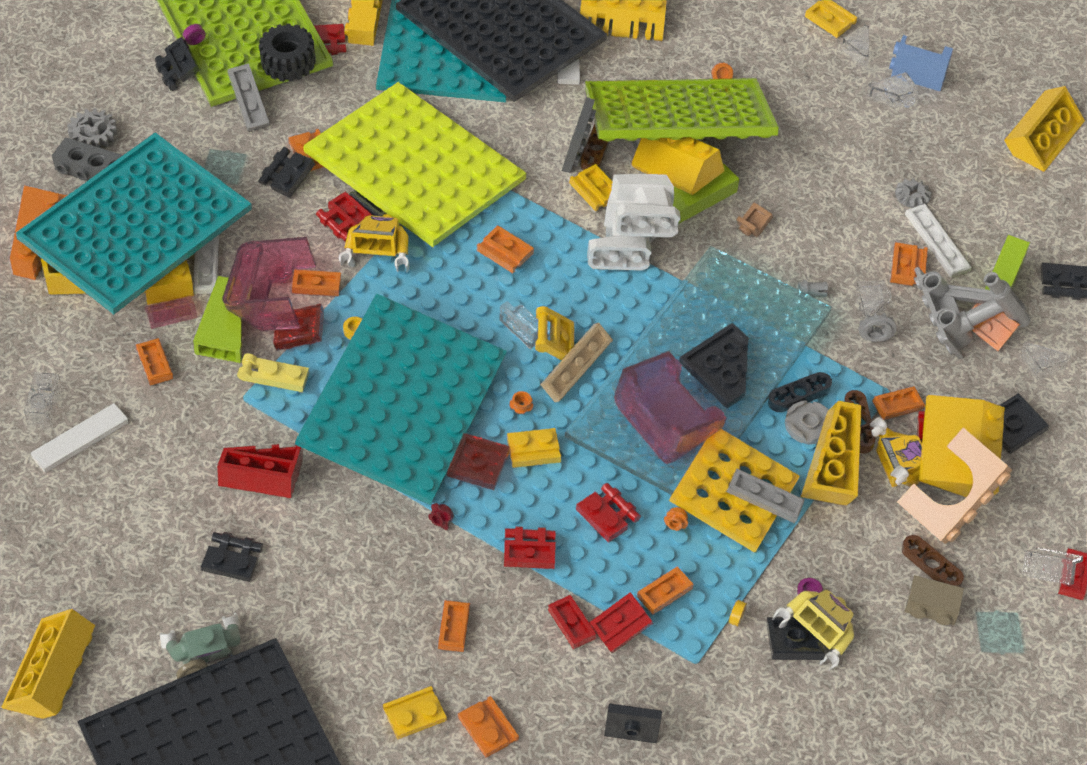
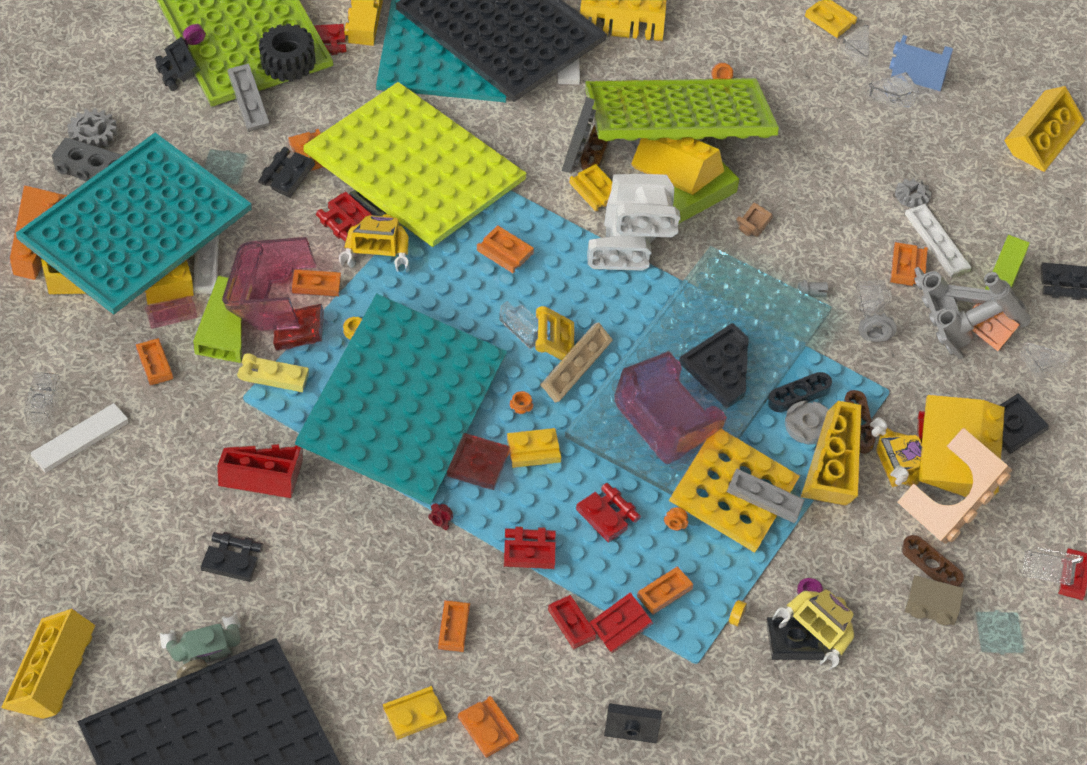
orange plate [872,386,925,420] -> none

